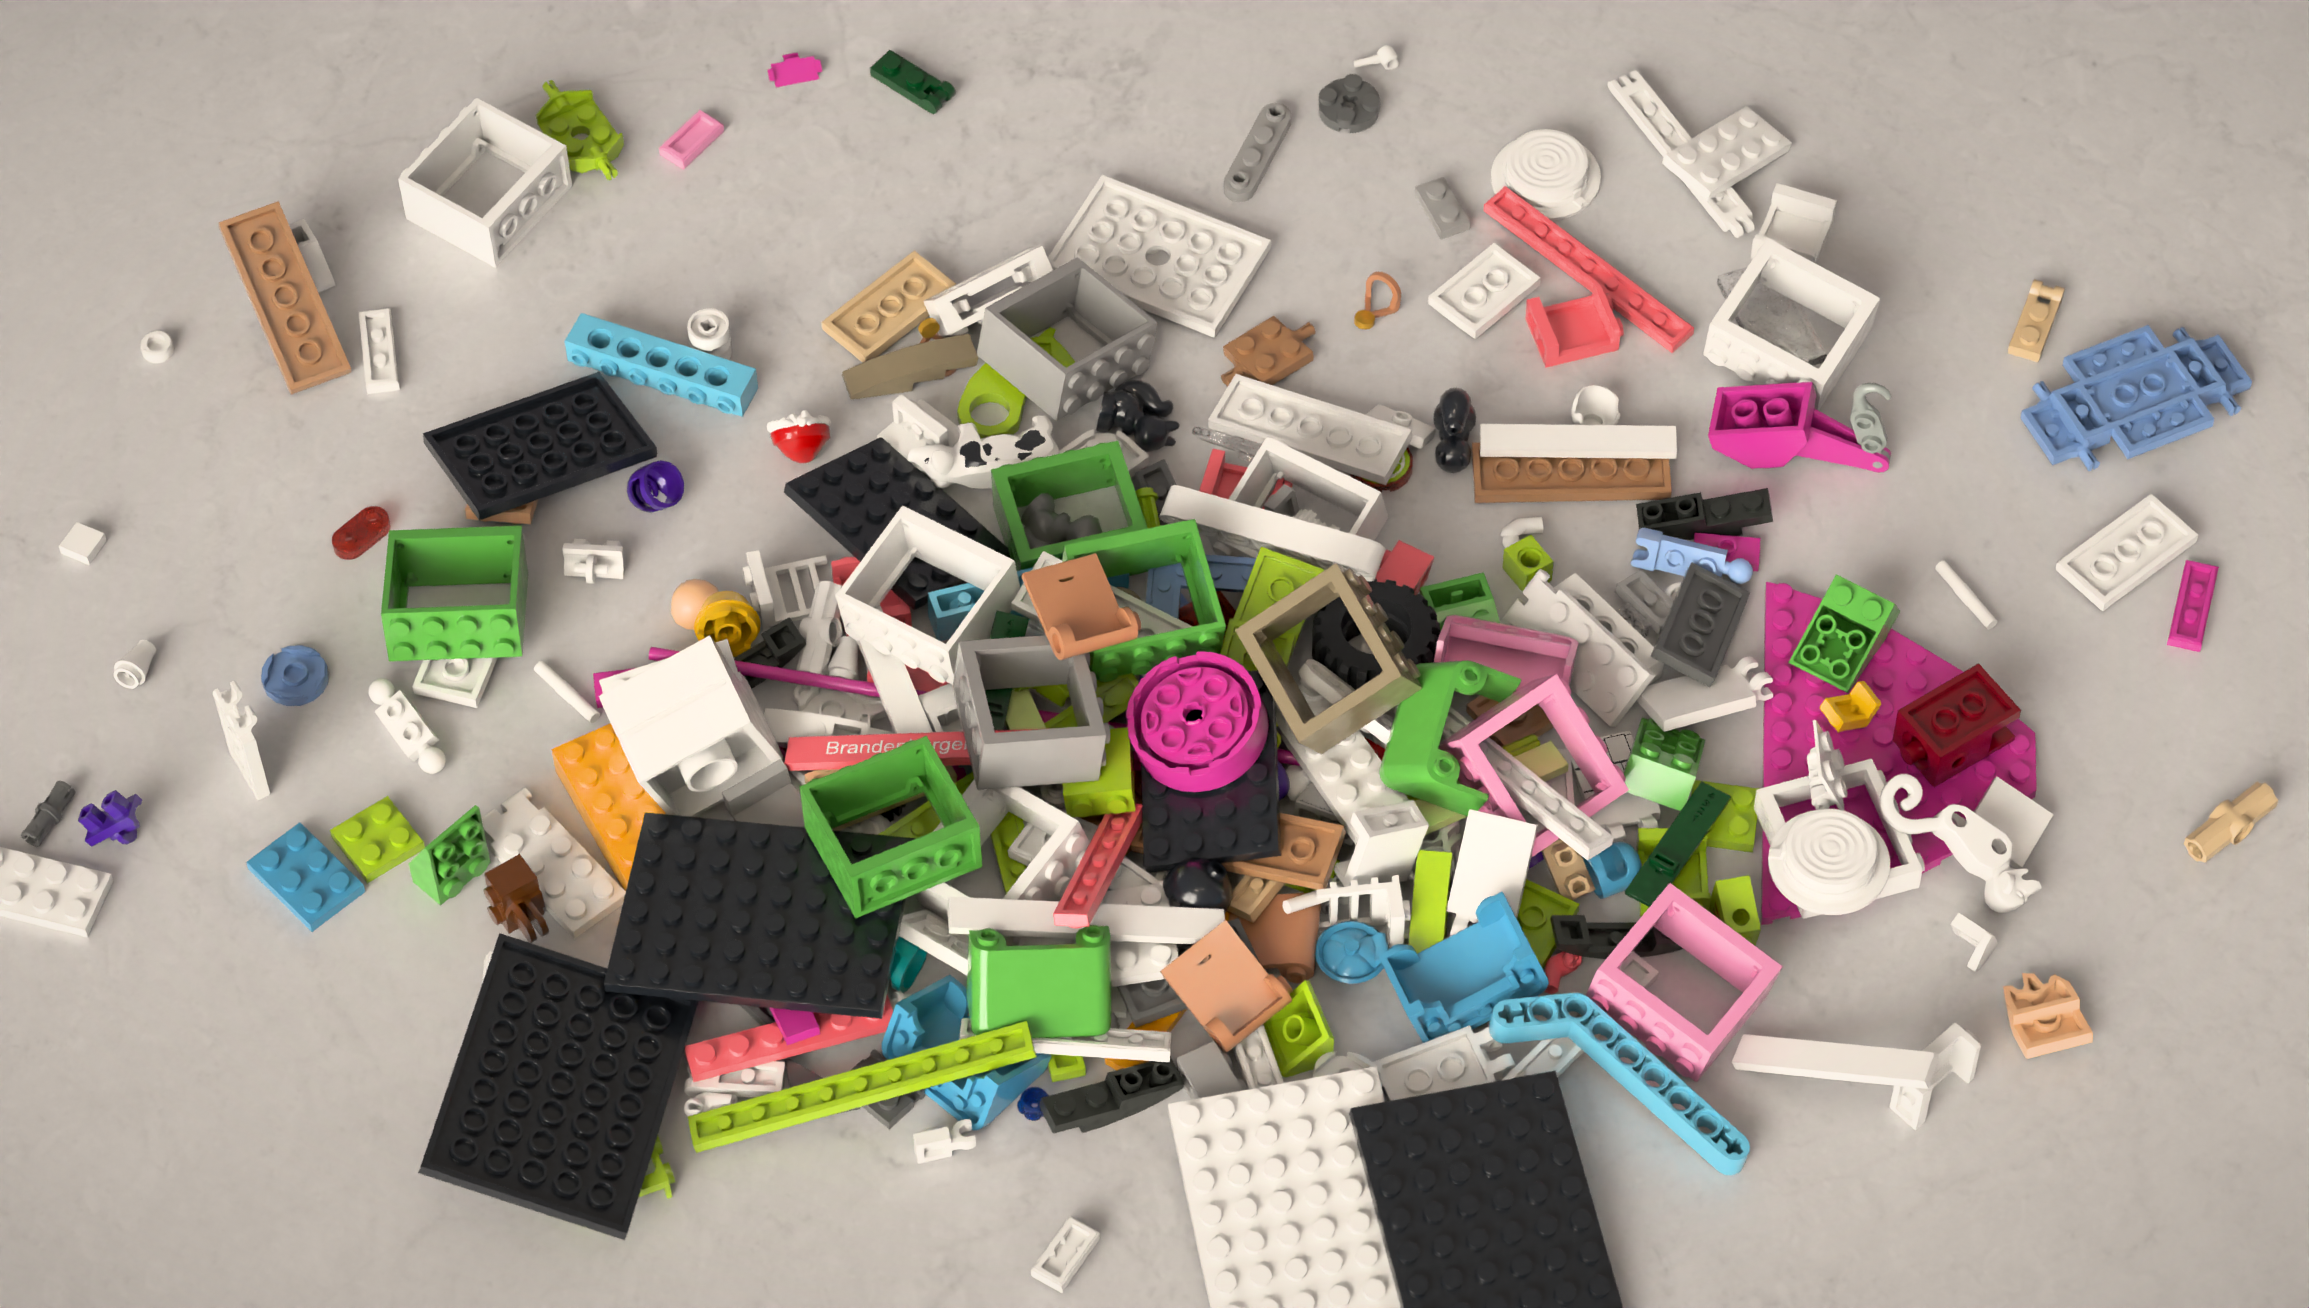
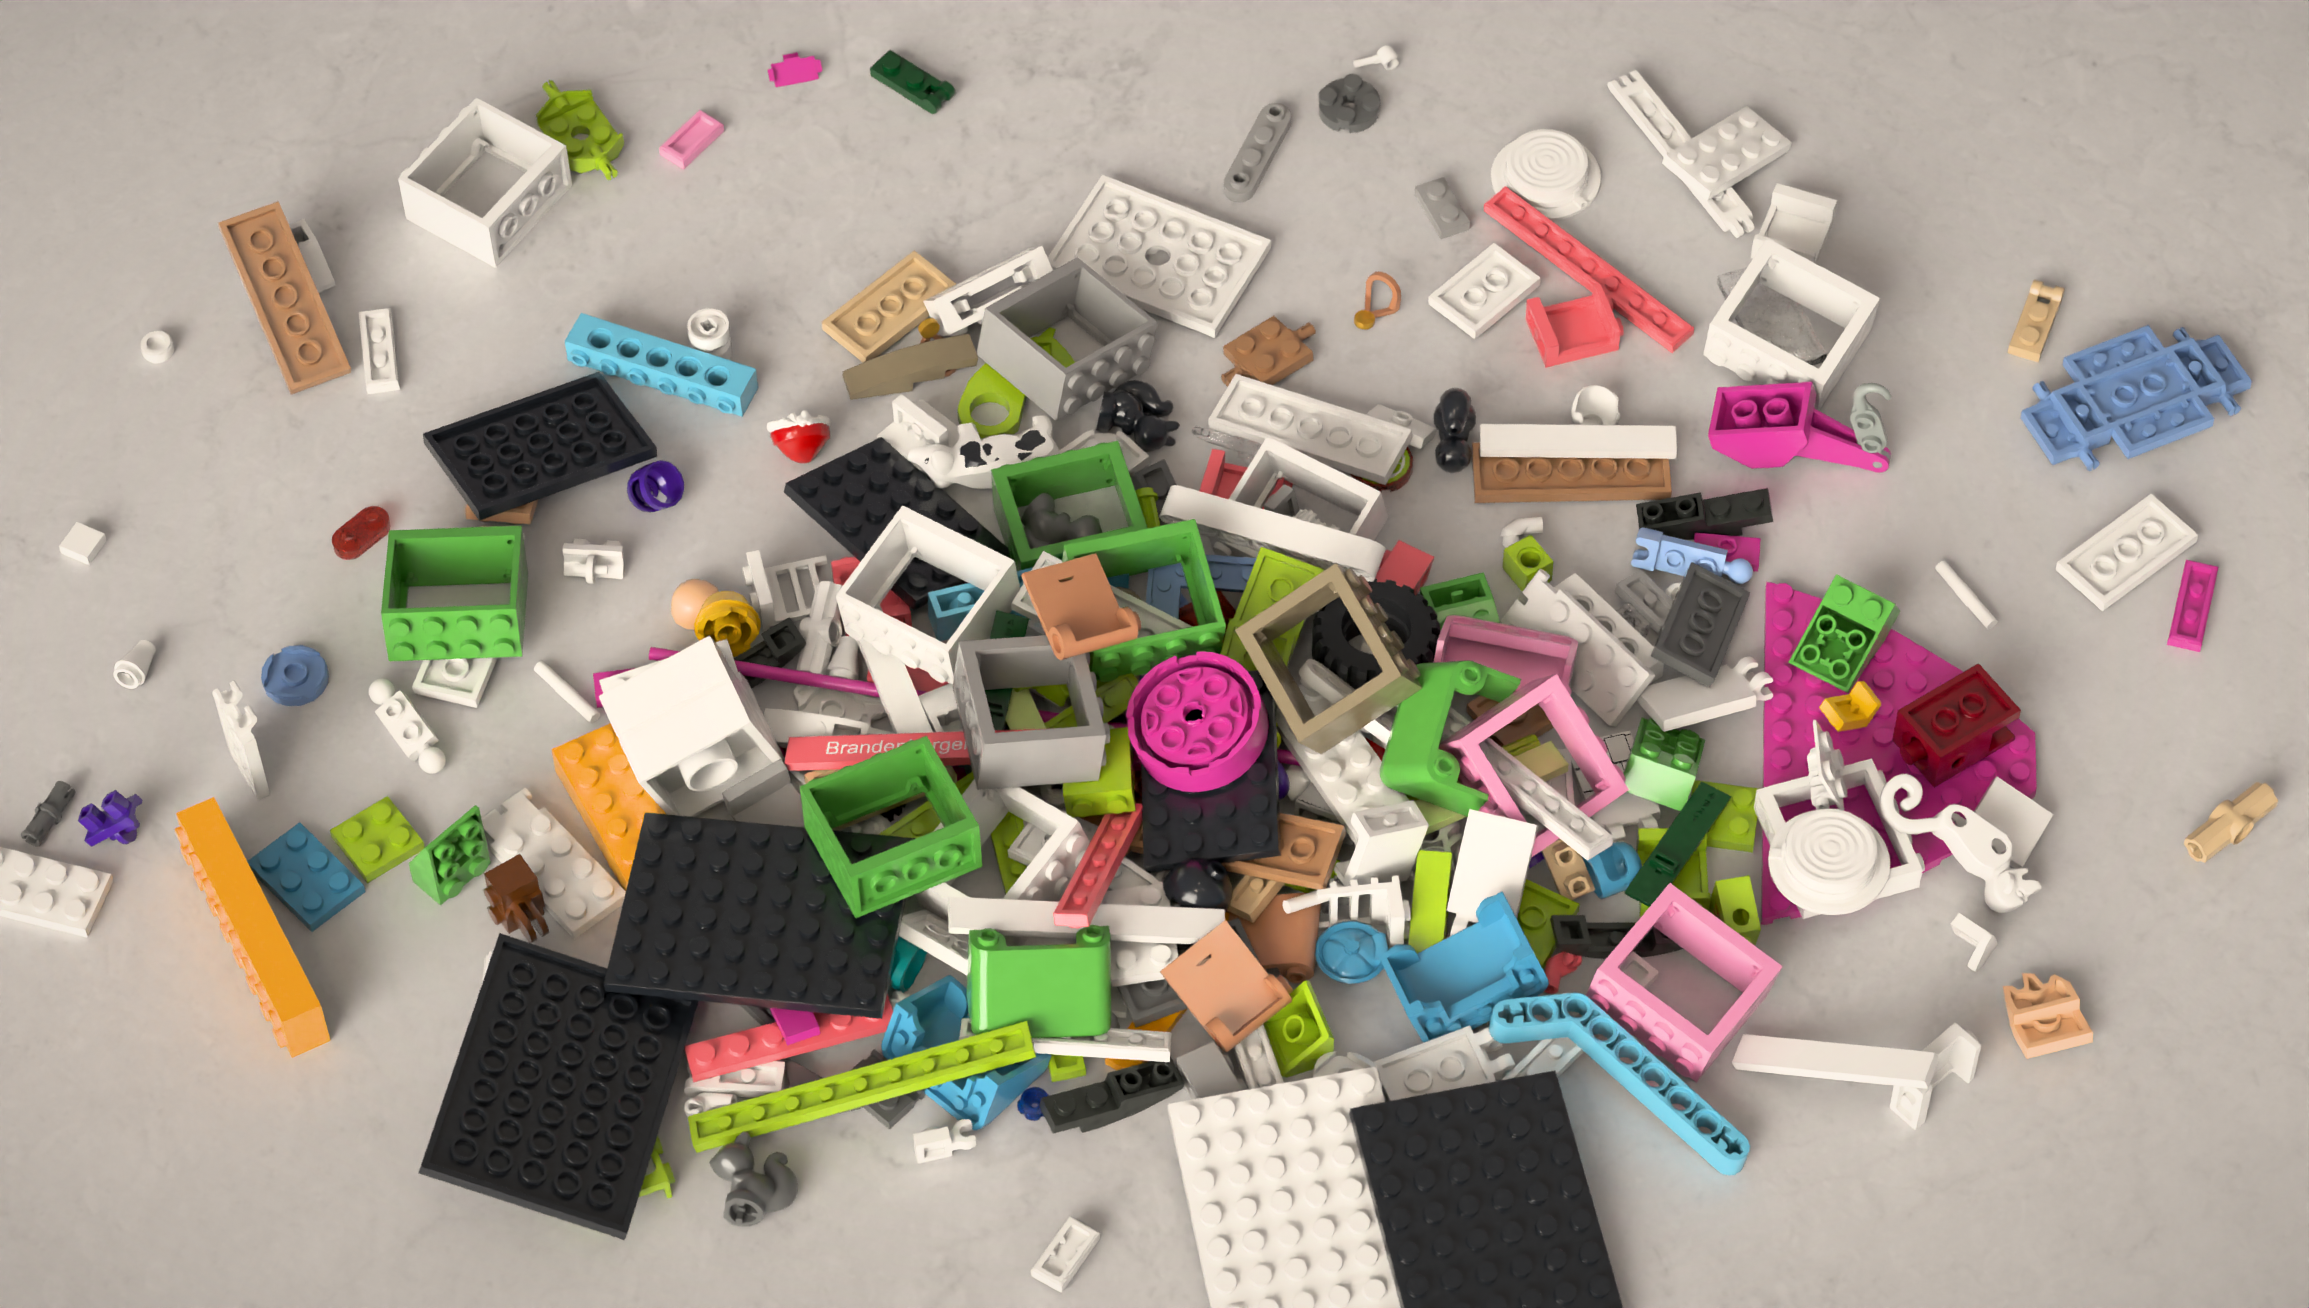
none -> light orange brick [174,797,331,1058]
none -> dark grey animal [709,1131,798,1227]

